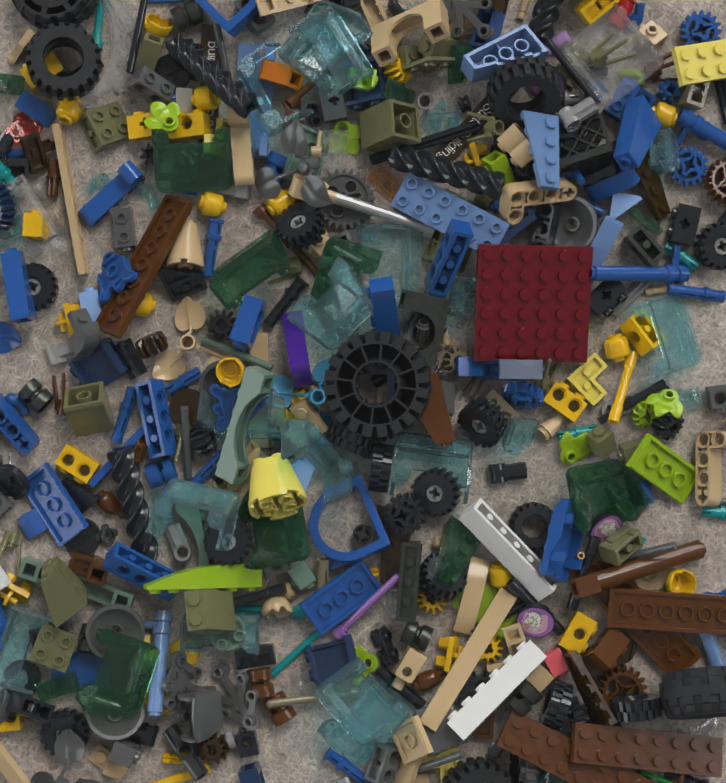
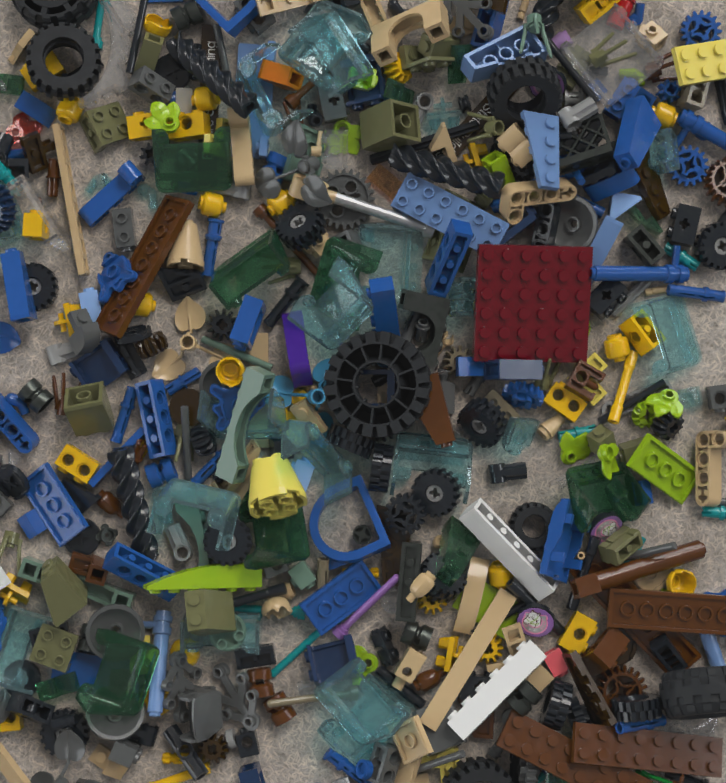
none -> black tile [114,324,153,344]
none -> blue tile [355,759,373,780]
none -> tan plant [406,570,436,603]
none -> tan slope [429,122,458,162]
none -> sand green plant [519,13,553,58]
none -> reddish brown brick [563,359,606,402]
none -> lime plate [597,443,619,480]
none -> blue pin [615,714,667,734]
none -> black slope [649,633,688,672]

